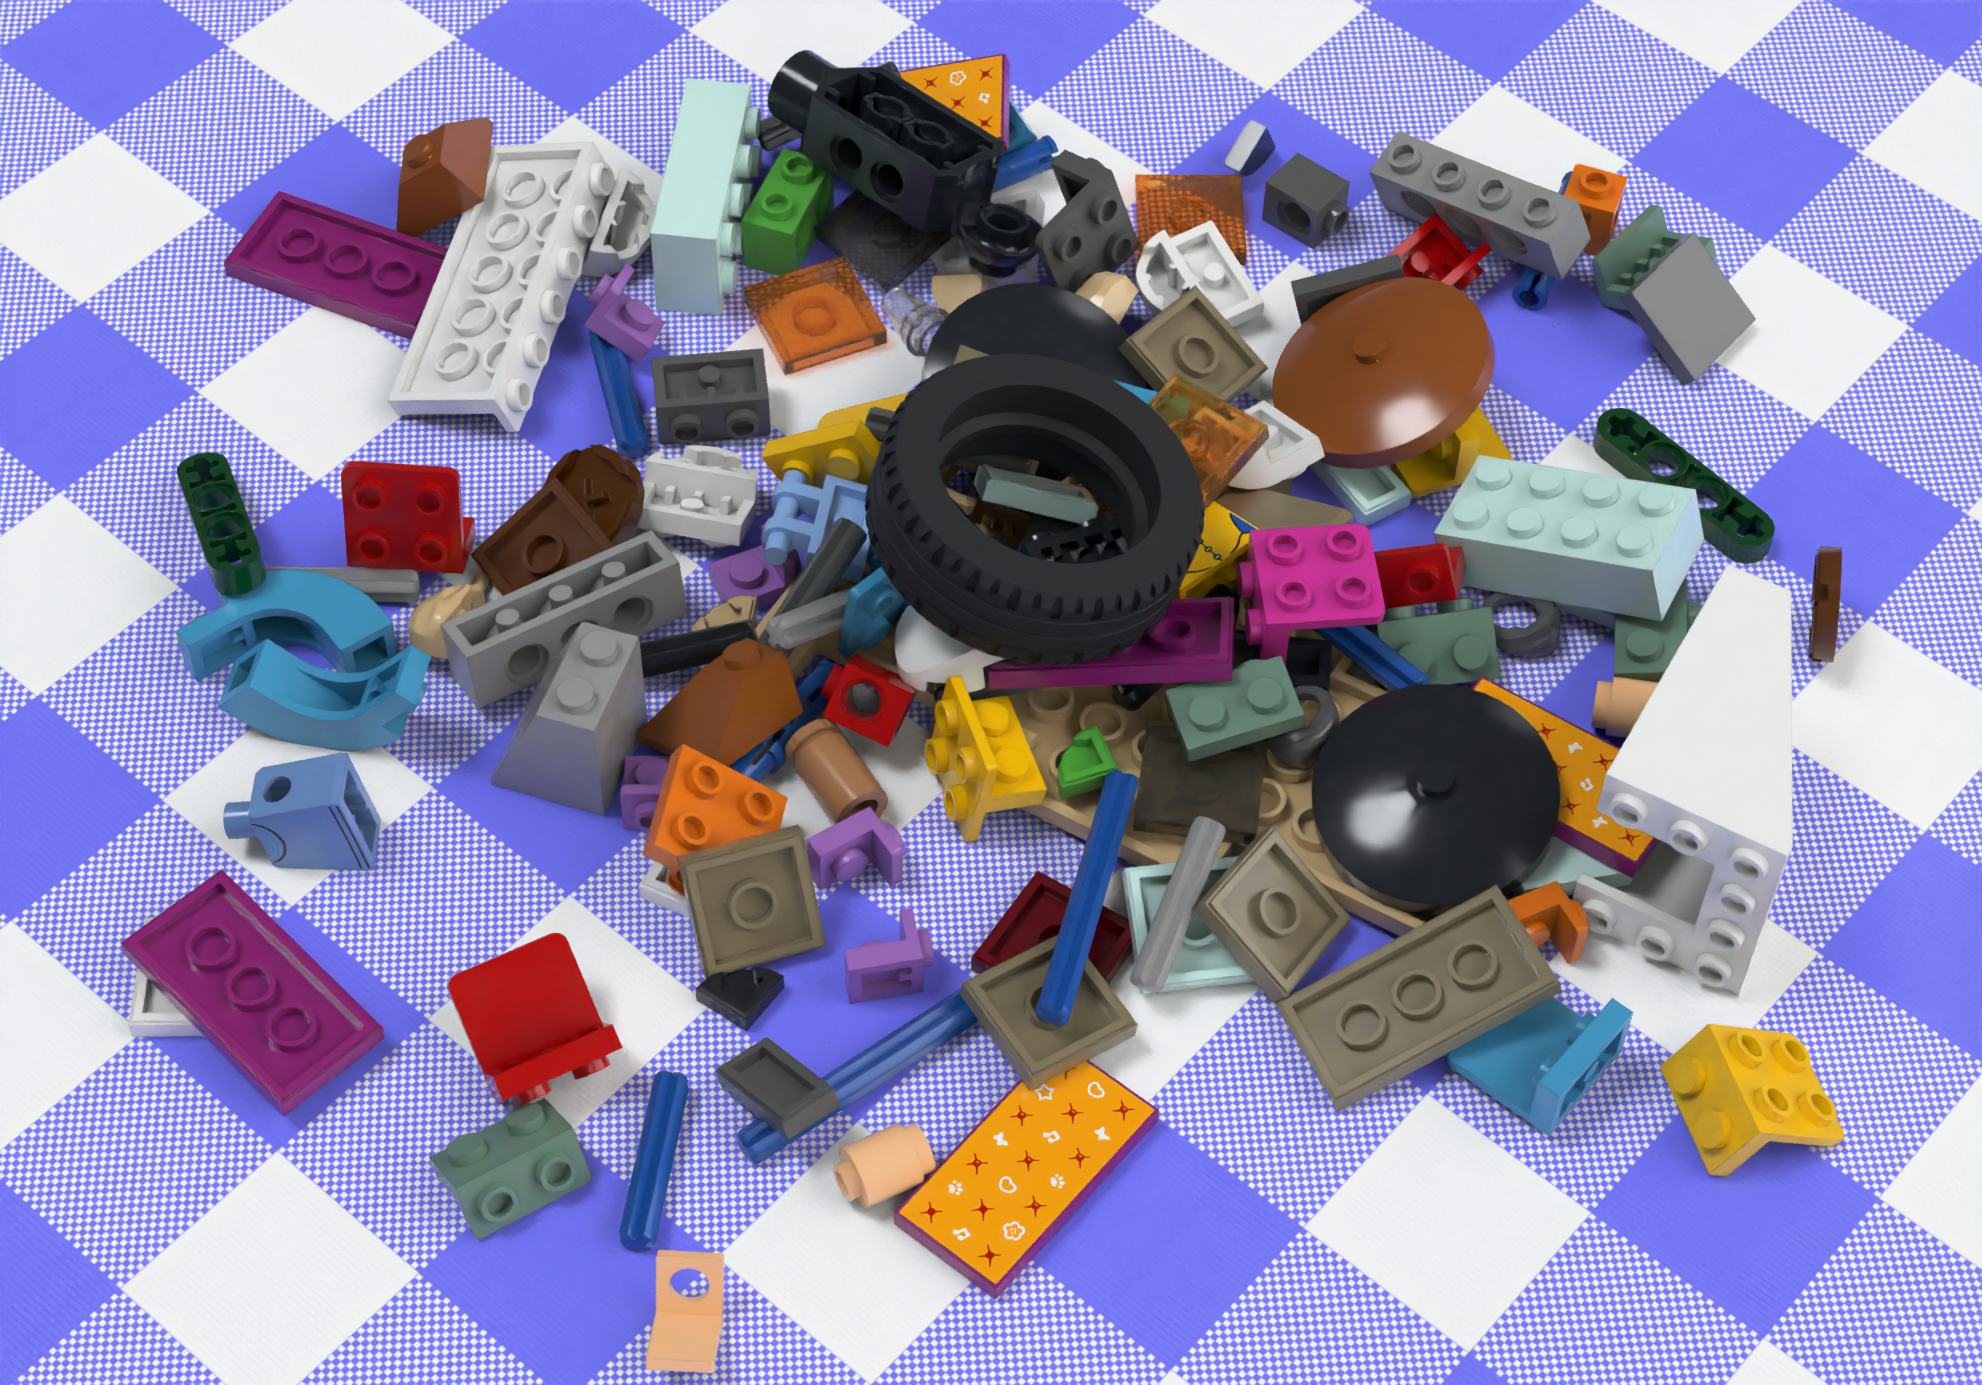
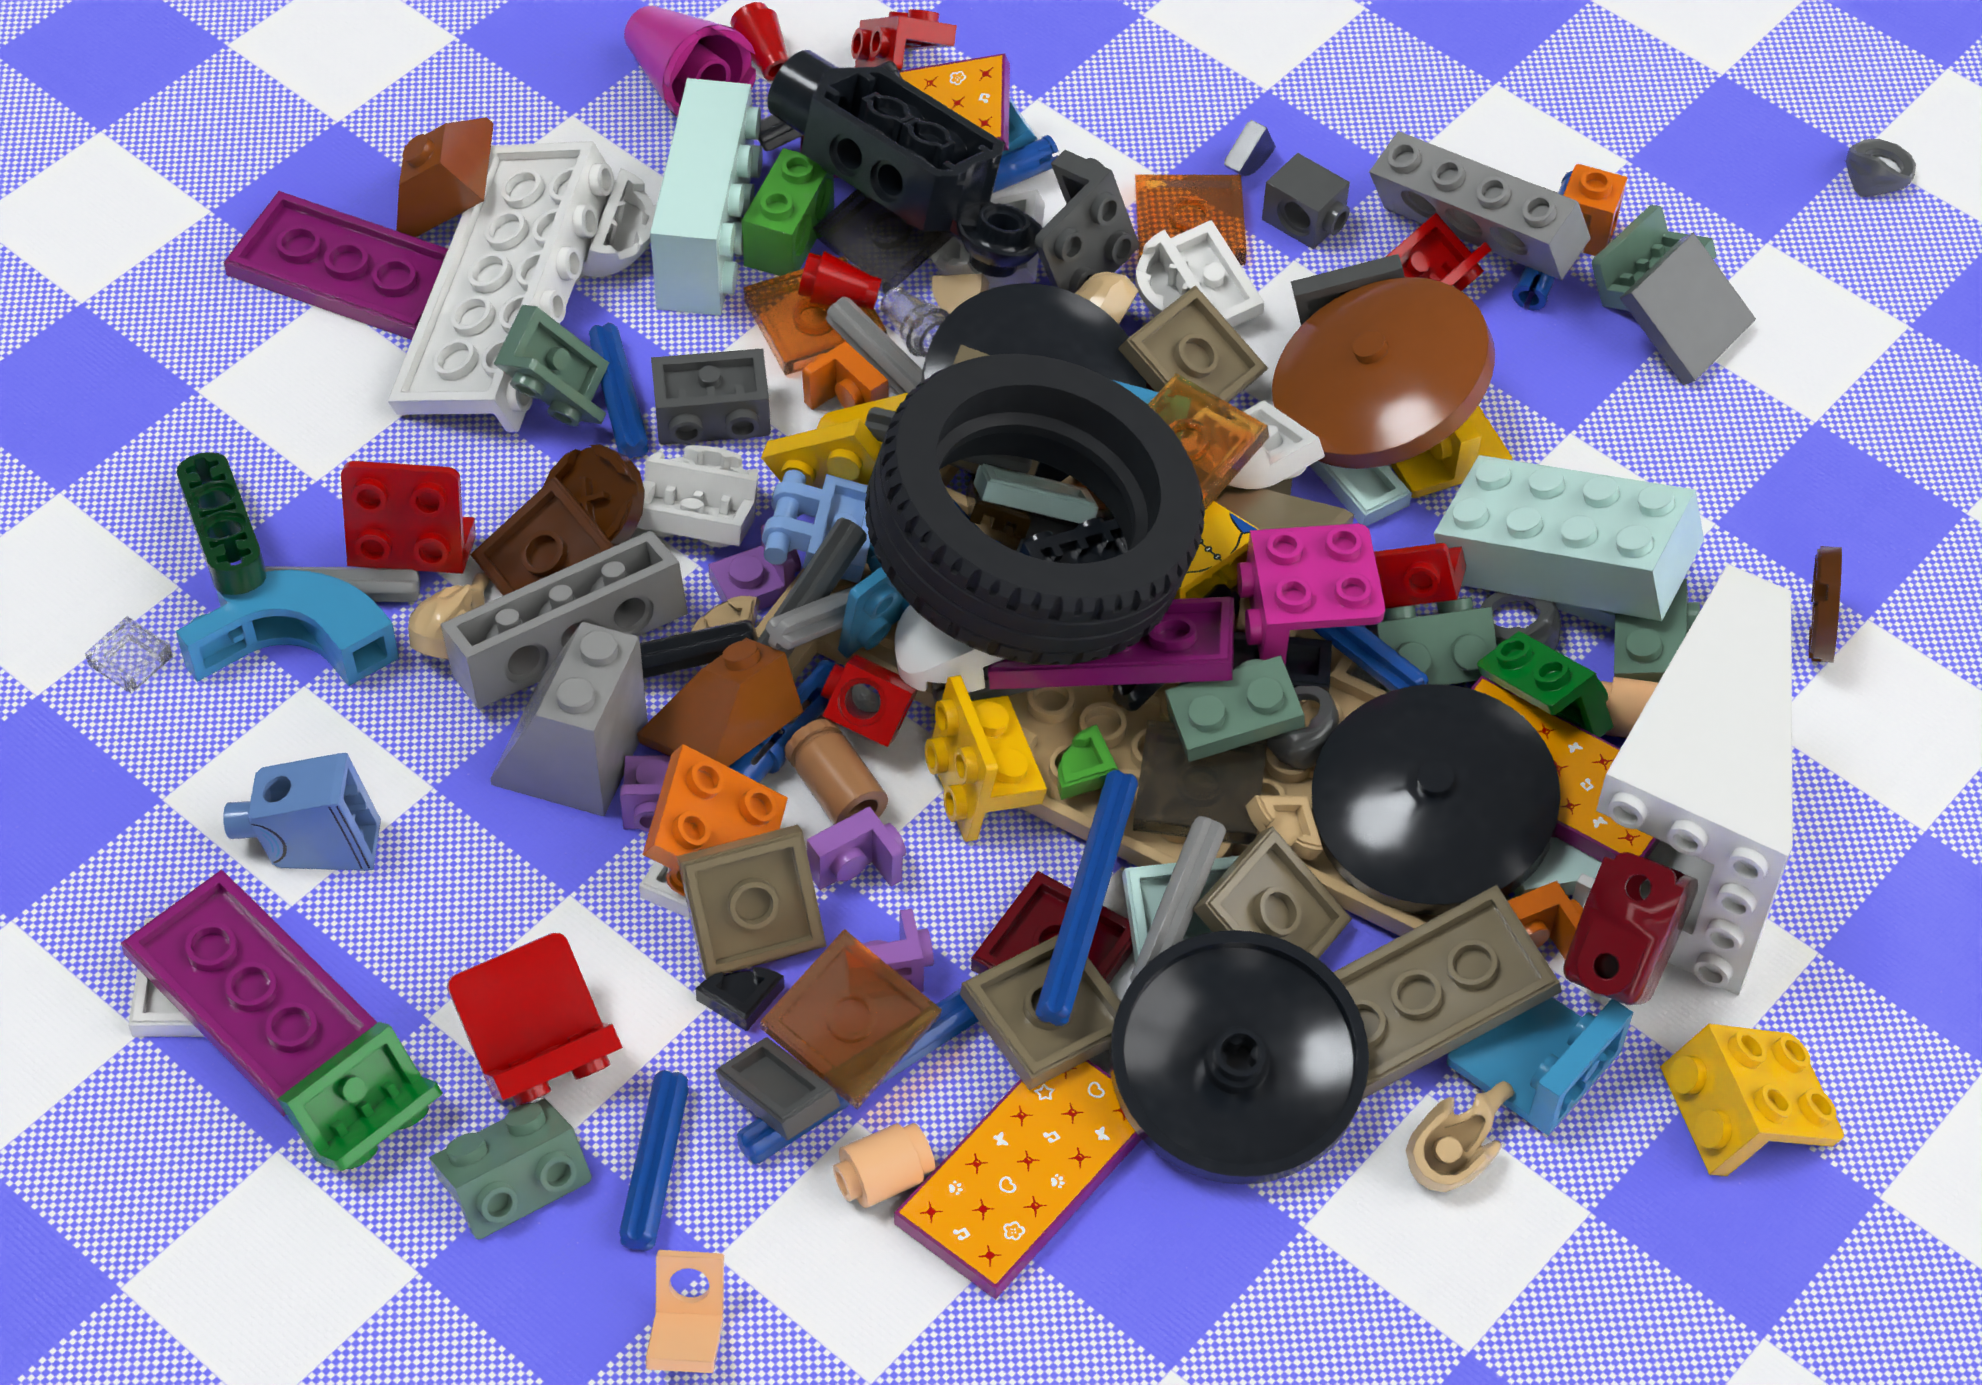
dark azure arch [218,639,431,751] -> none
medium lavender bracket [584,263,665,363] -> none
dark green beam [1593,408,1775,564] -> none
none -> clear tile [85,616,173,694]
none -> green bracket [277,1021,442,1171]
none -> sand green bracket [494,305,609,426]
none -> dark pink cone [624,6,756,118]
none -> red cone [730,2,789,81]
none -> clear orange tile [760,929,942,1110]
none -> red cone [798,251,882,310]
none -> orange bracket [802,341,889,410]
none -> light grey axle [826,297,922,394]
none -> red bracket [851,9,957,71]
none -> black dish [1109,930,1369,1184]
none -> tan tile [1245,795,1323,860]
none -> tan piece [1405,1081,1515,1192]
none -> green bracket [1477,631,1614,738]
none -> dark red piece [1563,852,1698,1005]
none -> dark grey piece [1845,139,1916,197]

